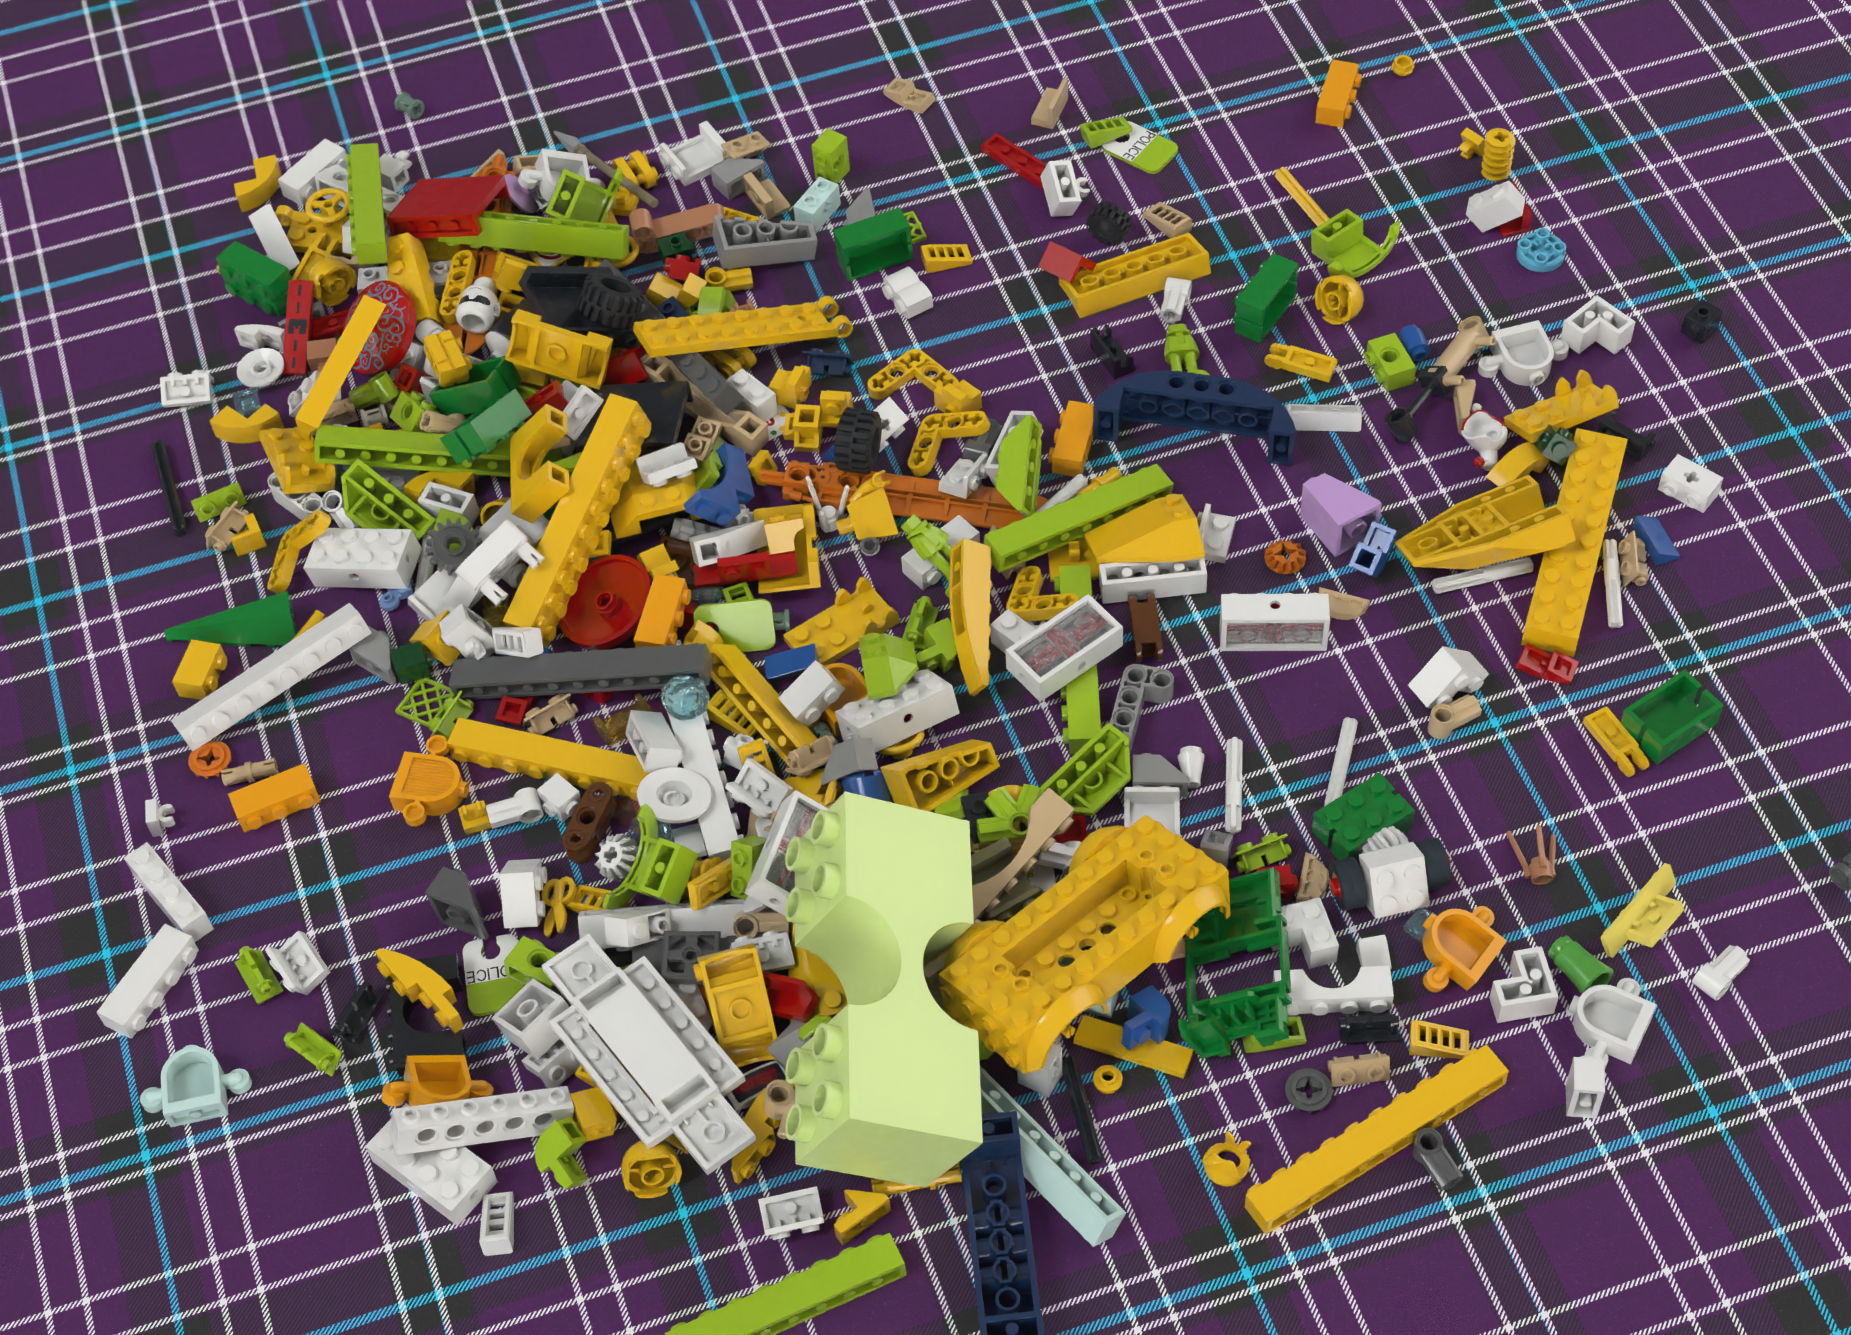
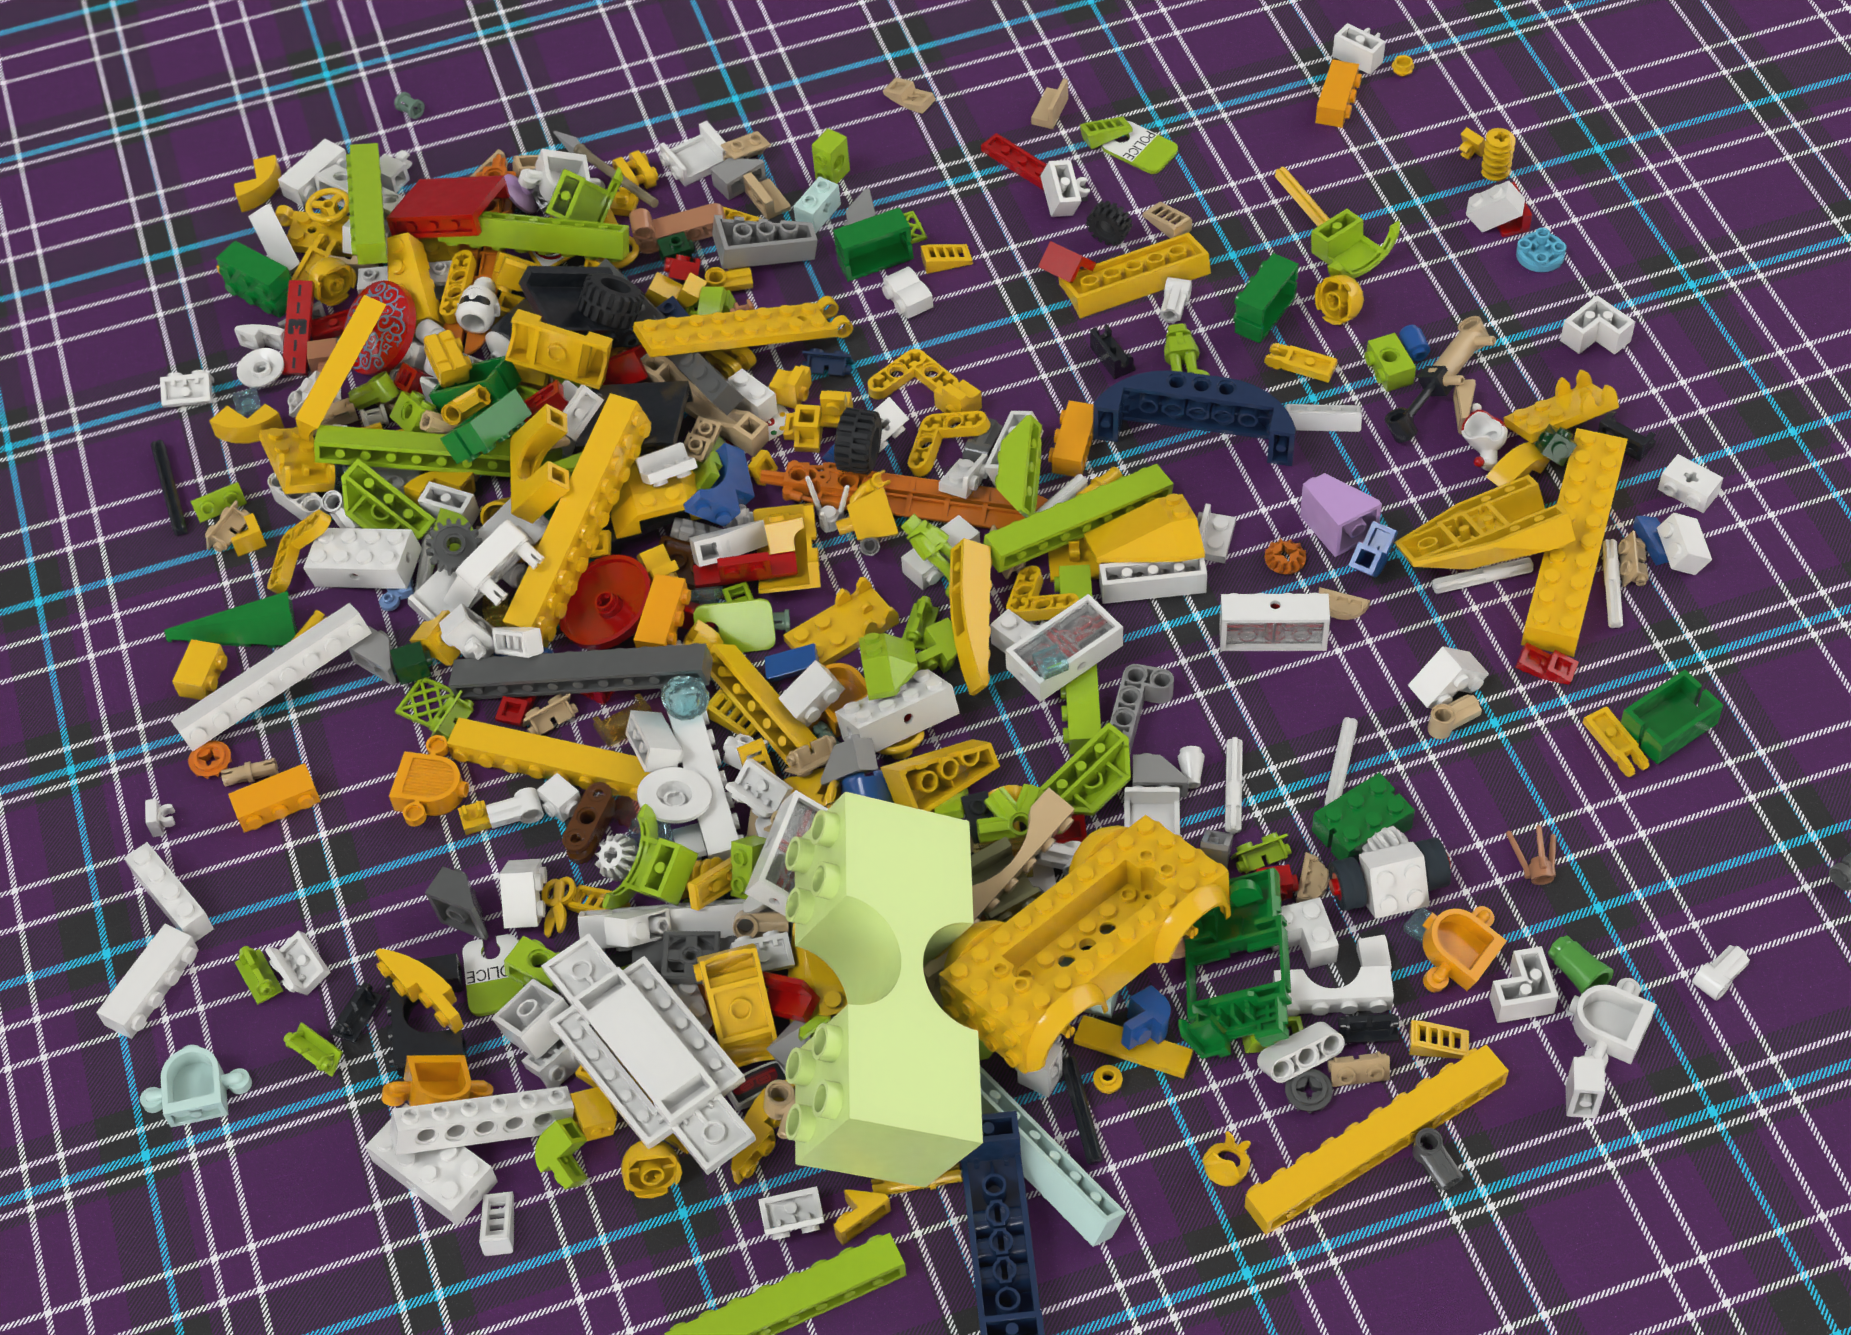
reddish brown piece [1128,593,1163,664] -> none
white piece [1478,320,1569,386] -> none
light yellow bracket [1601,863,1684,958] -> none
black brick [1681,299,1723,344] -> none
none -> yellow piece [441,384,491,425]
none -> clear light blue plate [1032,644,1069,680]
none -> green tile [1229,879,1263,907]
none -> white beam [1257,1022,1345,1083]
none -> white brick [1332,23,1386,75]
none -> white brick [1657,512,1712,575]

